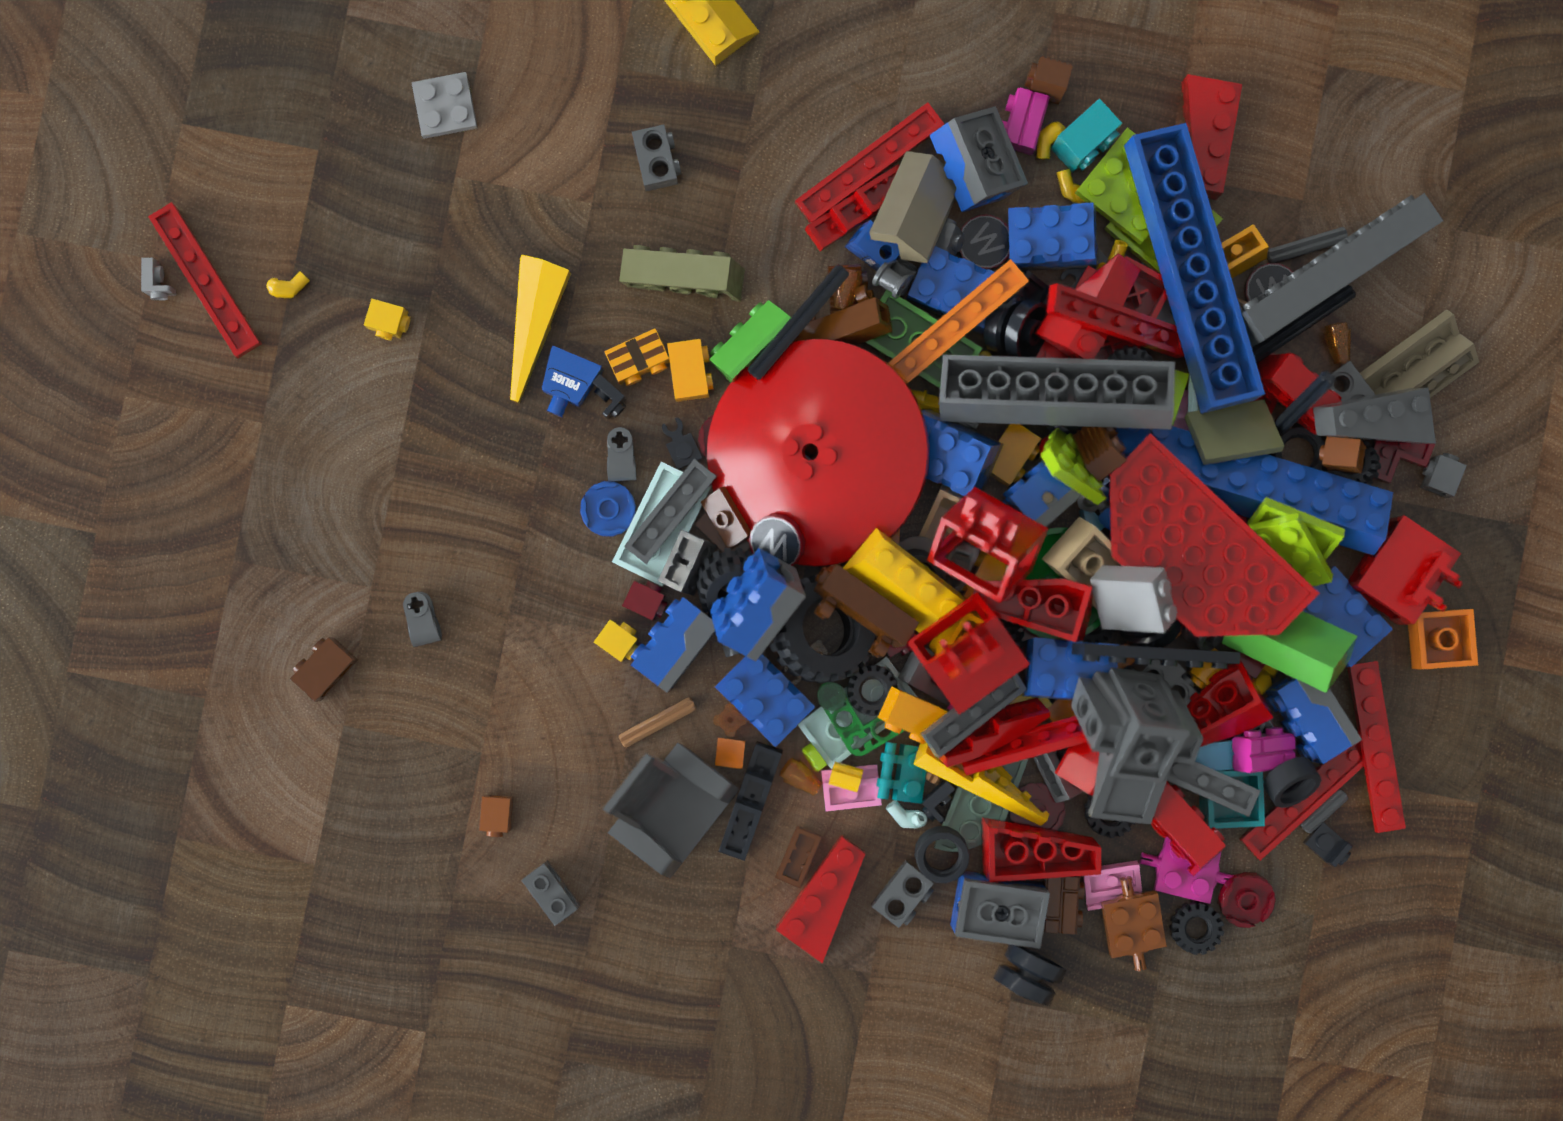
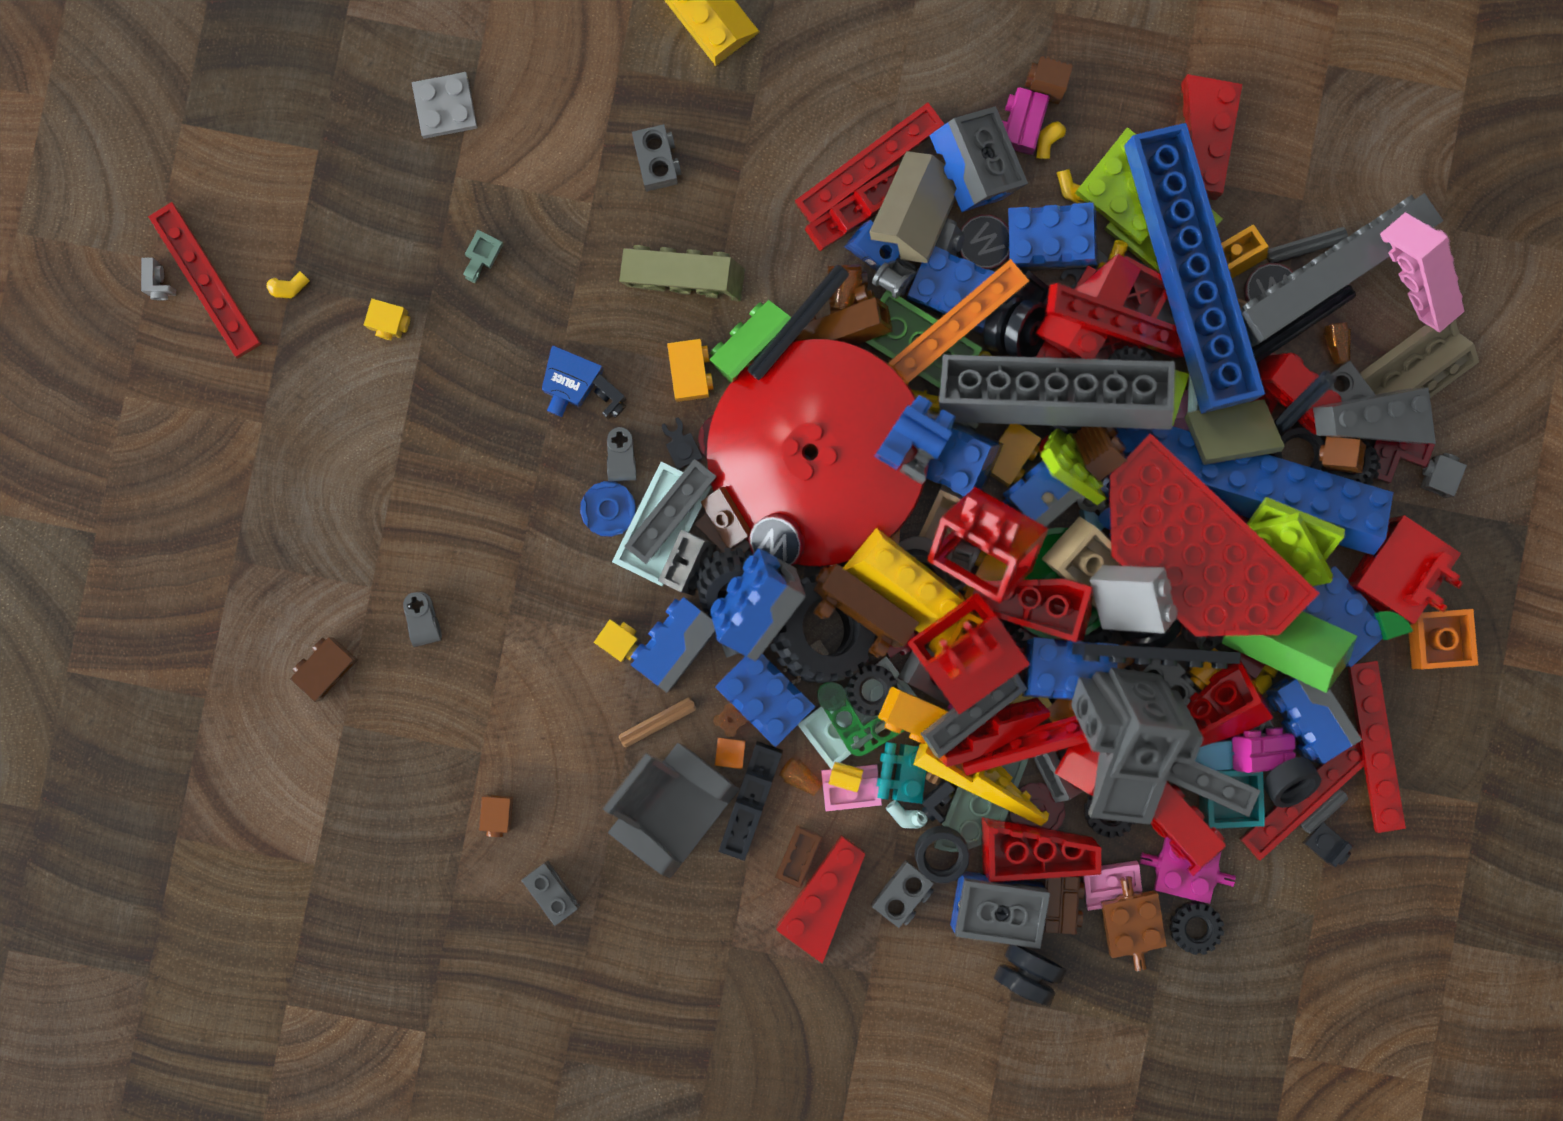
yellow wedge [510,255,571,403] -> none
brick [604,328,670,386] -> none
dark red brick [622,581,668,621] -> none
lime tile [802,743,827,773] -> none
teal brick [1051,98,1122,173] -> none
dark red tile [1218,872,1276,928] -> none
none -> sand green plate [463,230,503,283]
none -> blue hips [874,395,955,485]
none -> green tile [1374,611,1413,641]
none -> bright pink wedge [1380,212,1464,333]

